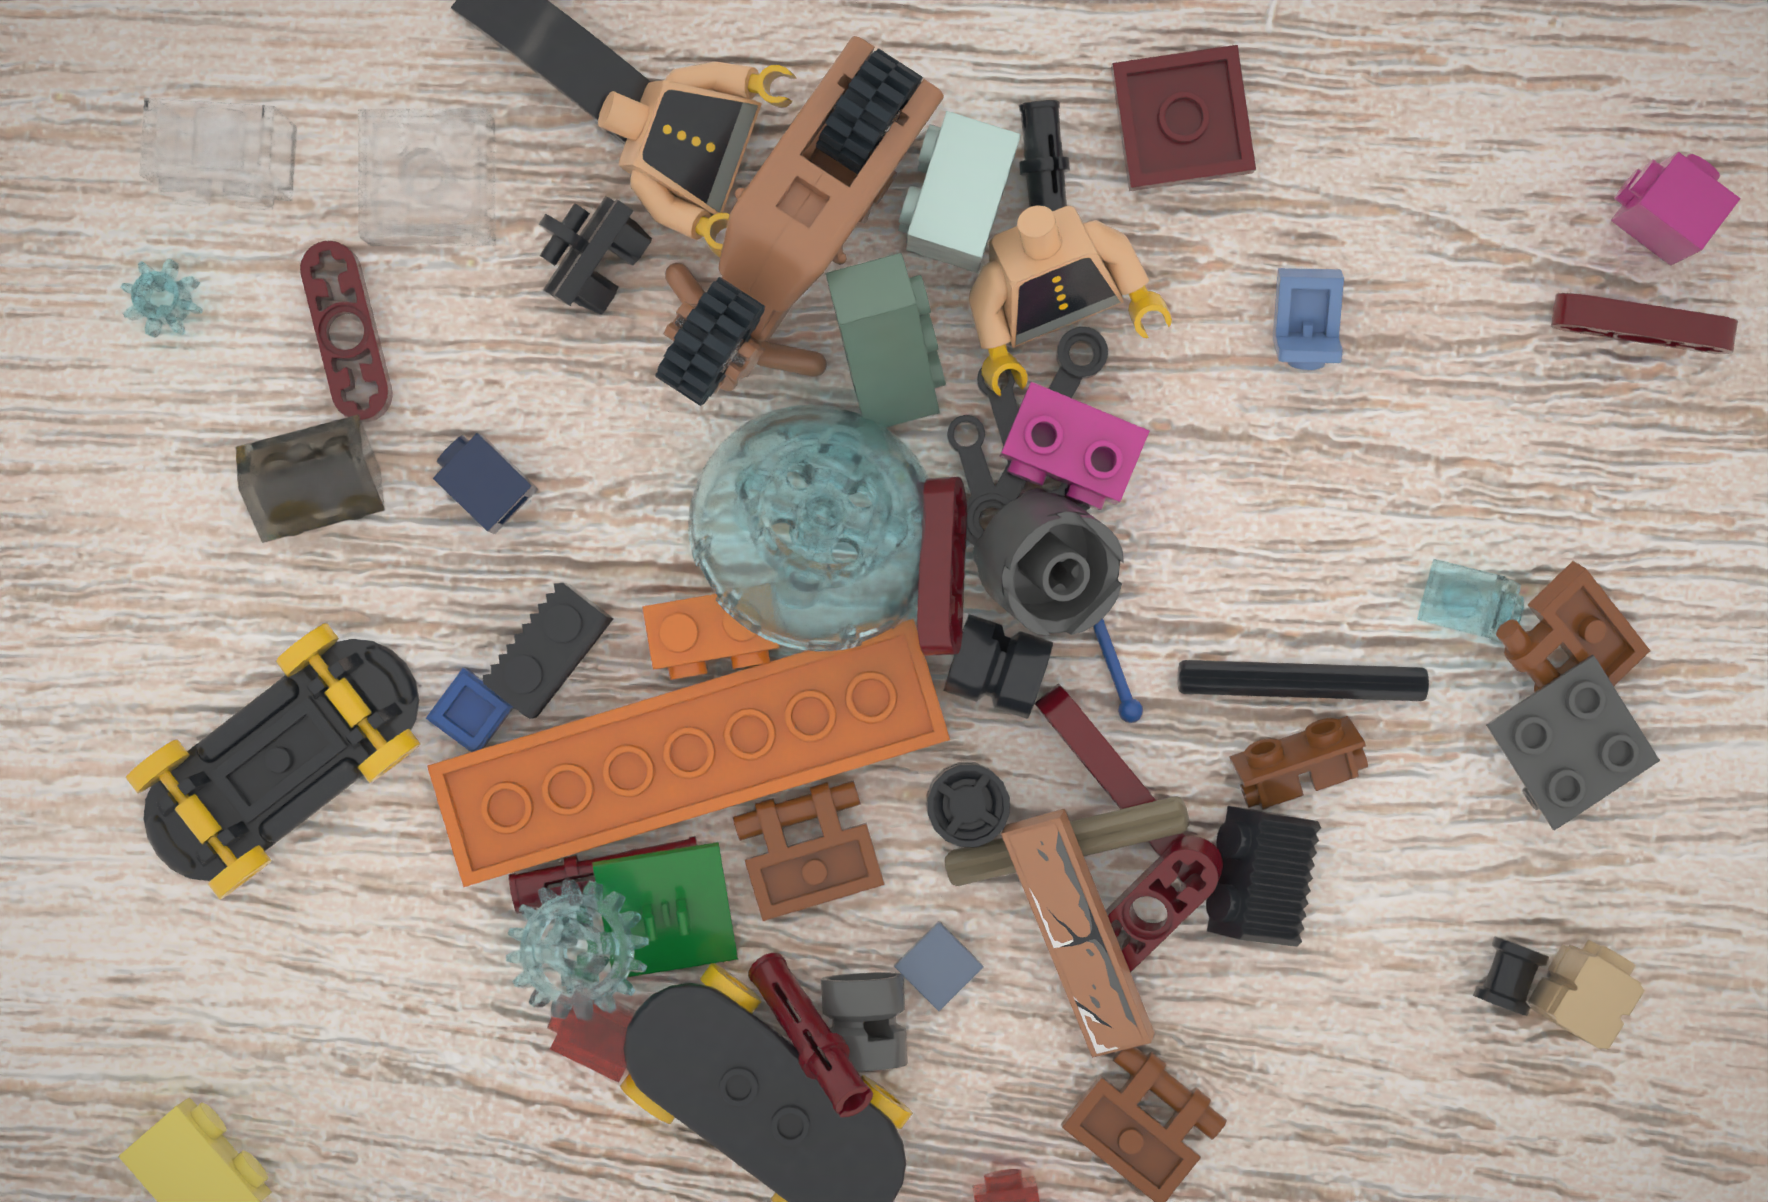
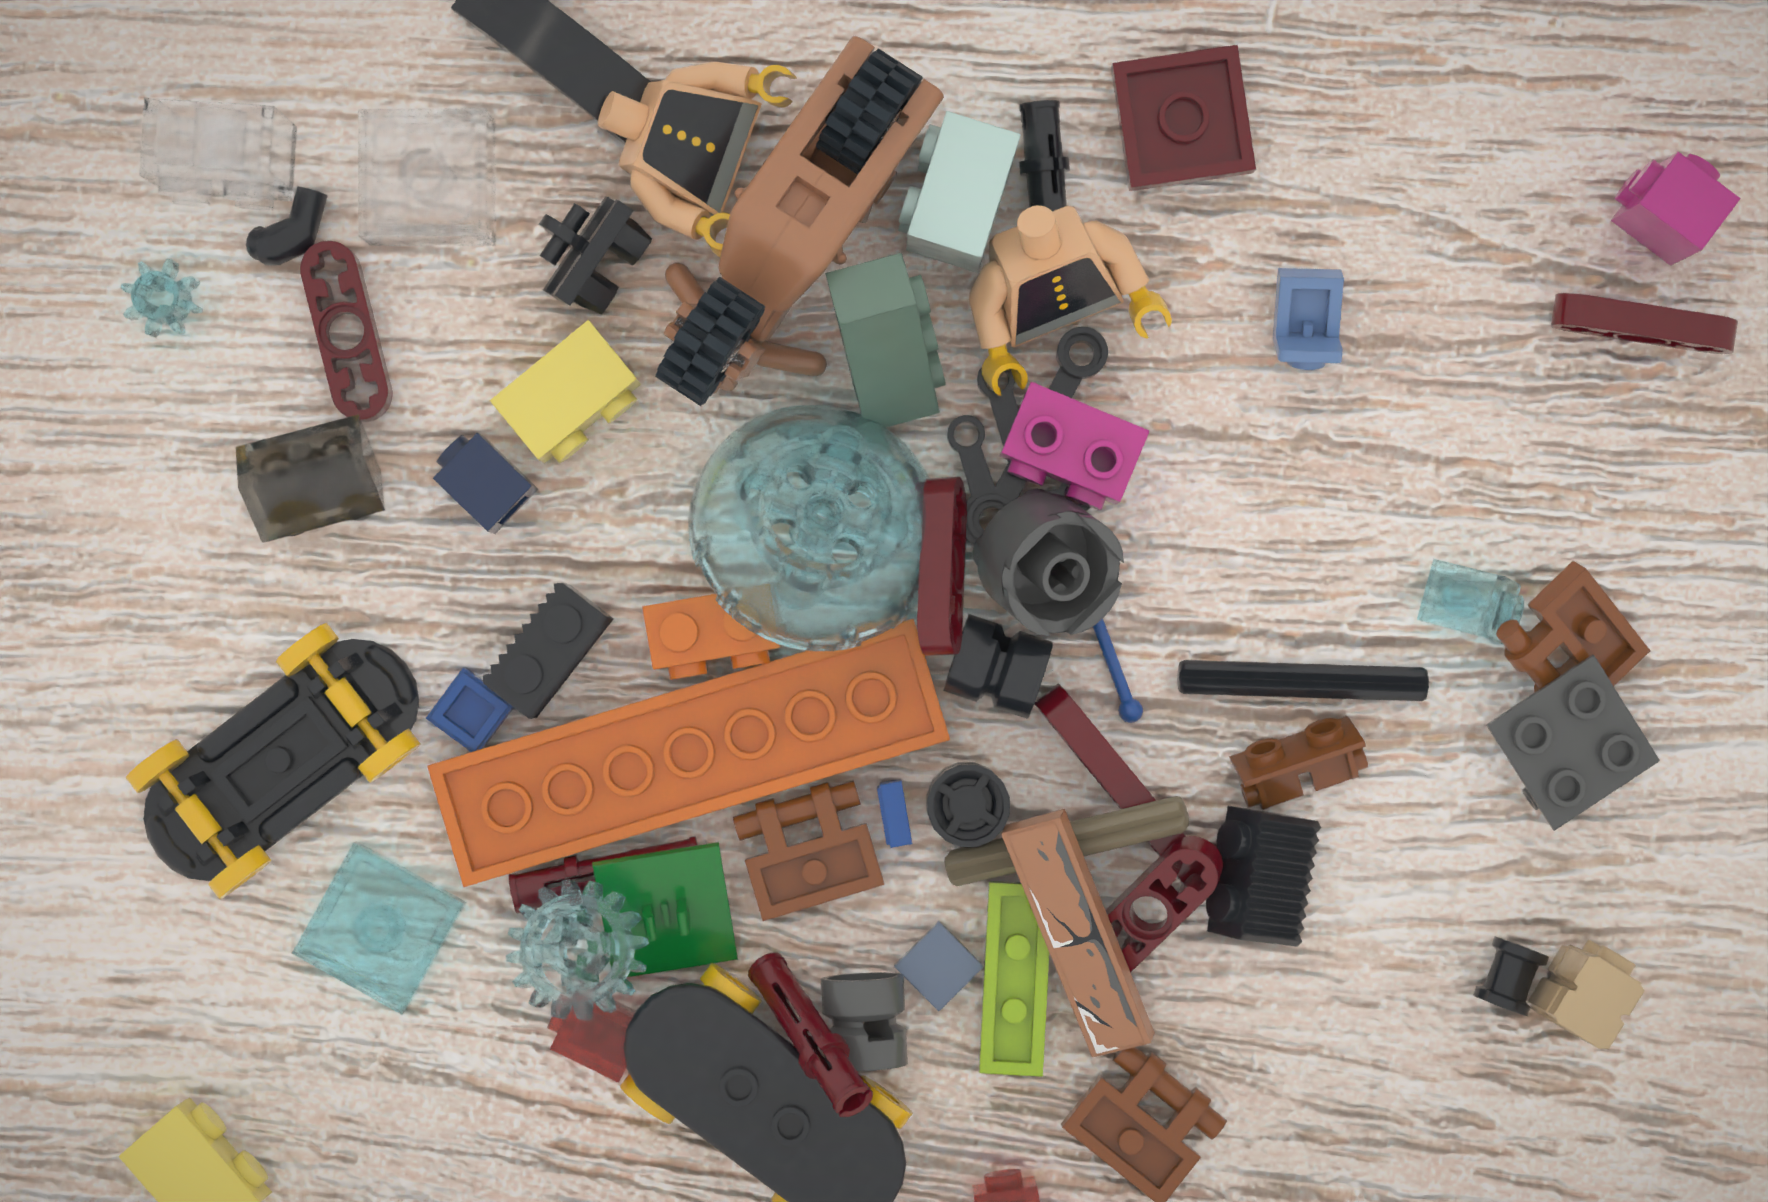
none -> black arm [246,186,328,265]
none -> clear light blue plate [292,841,467,1015]
none -> light yellow brick [490,320,641,464]
none -> blue tile [877,779,912,848]
none -> lime plate [979,881,1049,1077]

